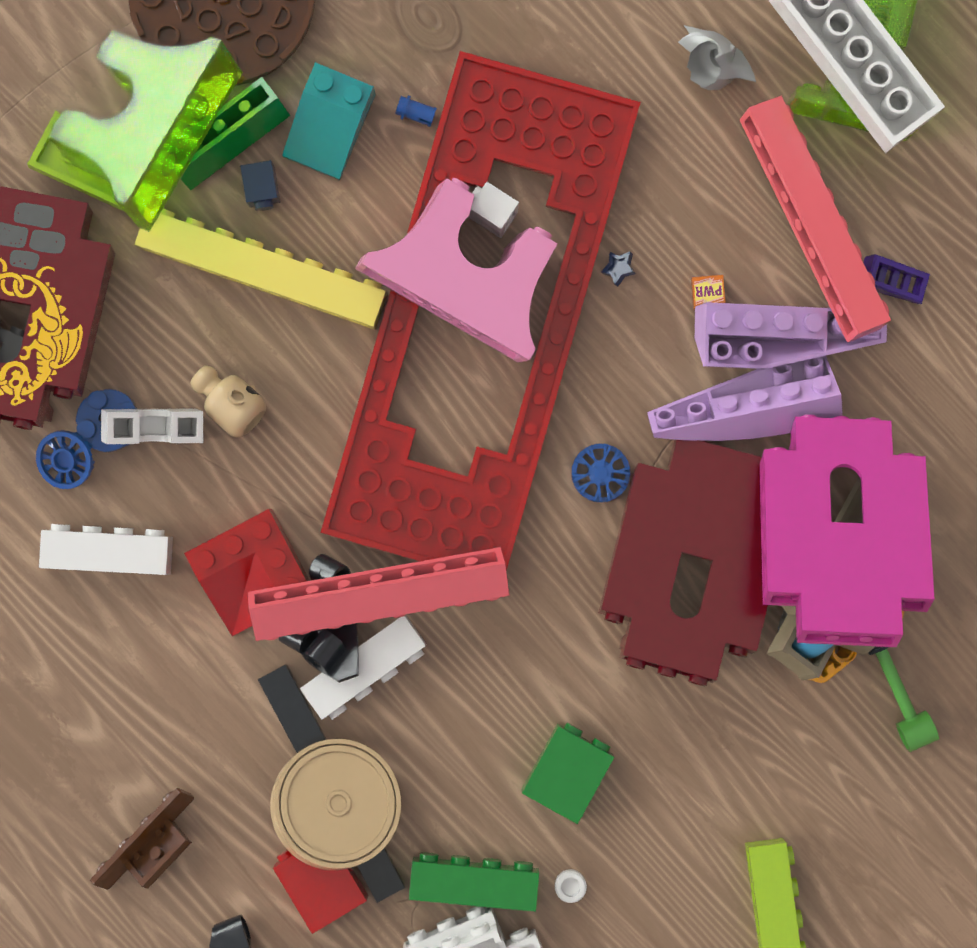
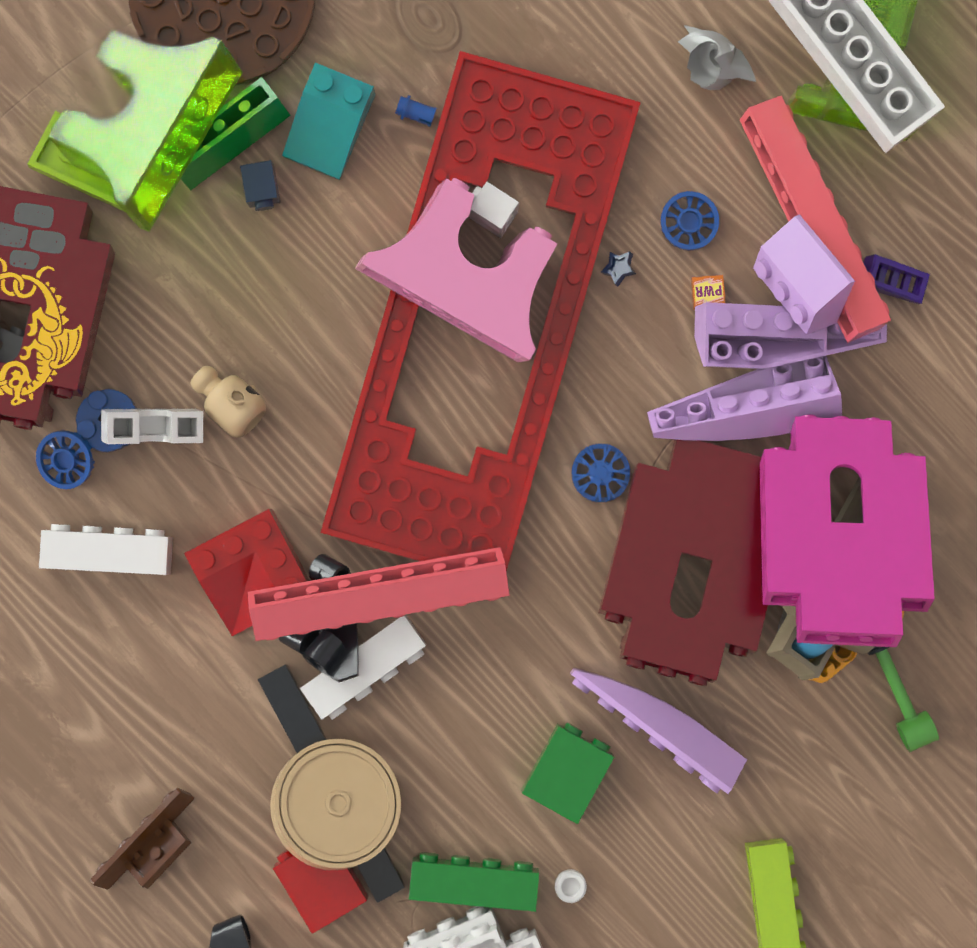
light yellow brick [134,207,387,330] -> none
none -> lavender wedge [570,668,747,794]
none -> blue wheel [660,191,719,251]
none -> lavender slope [753,215,855,335]

